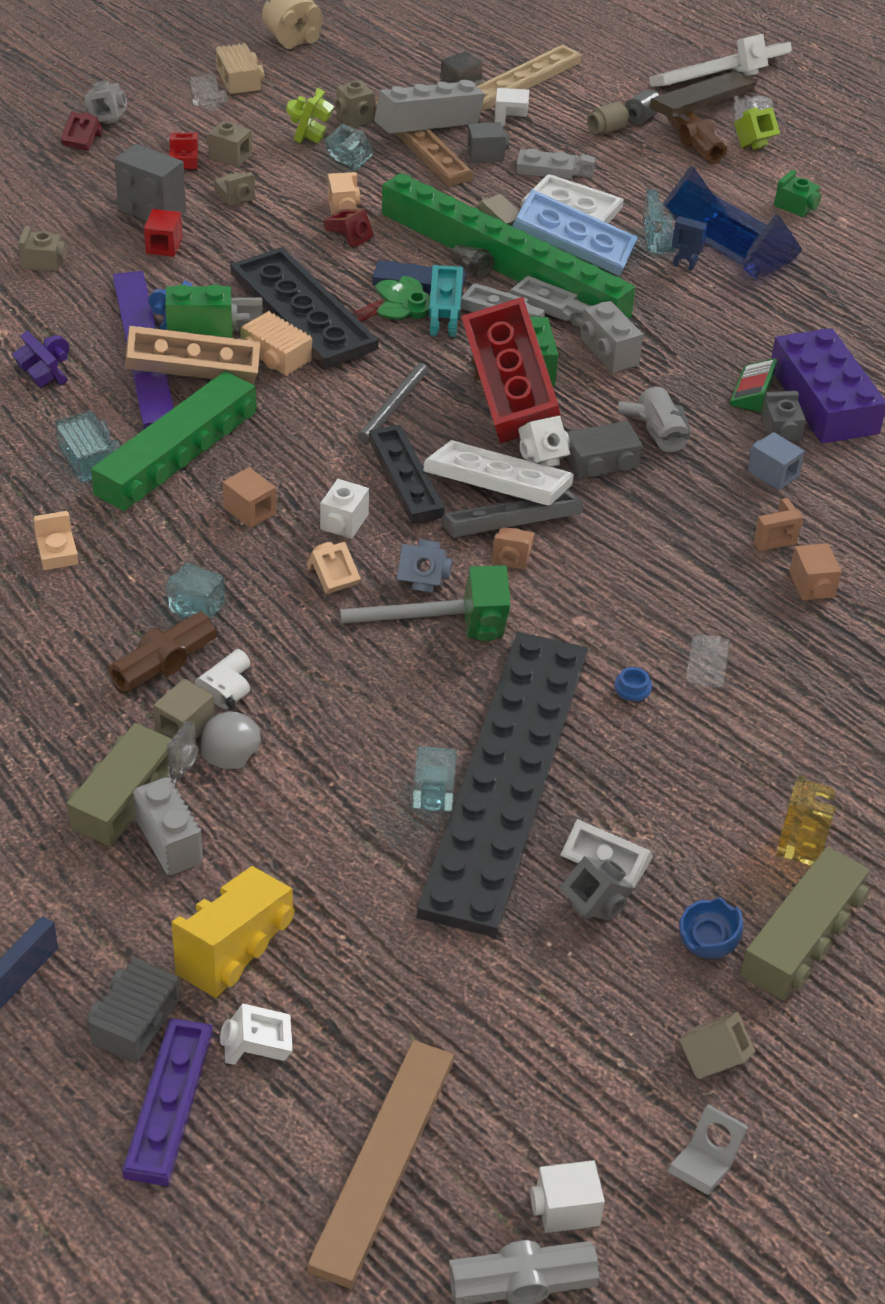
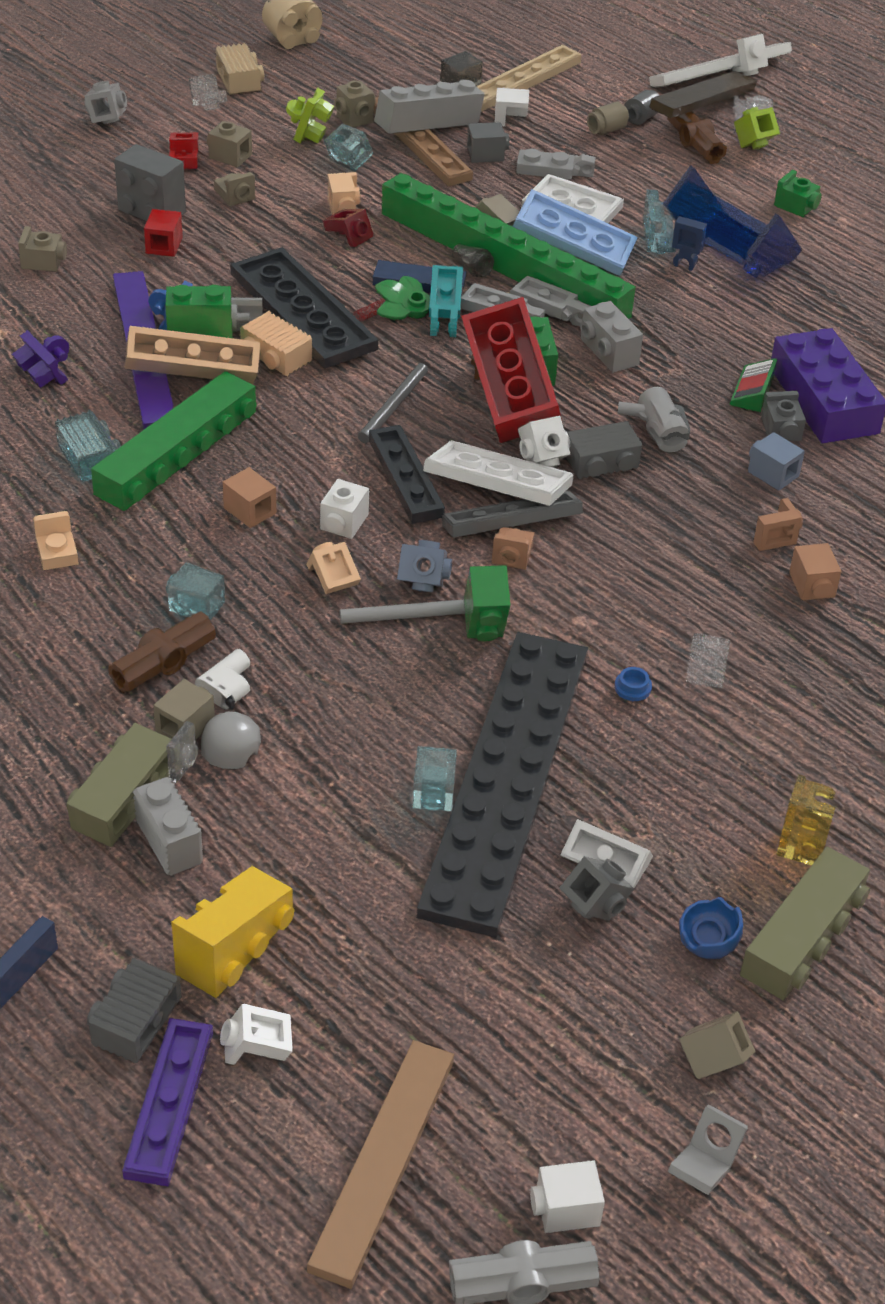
dark red bracket [60,111,103,151] -> none

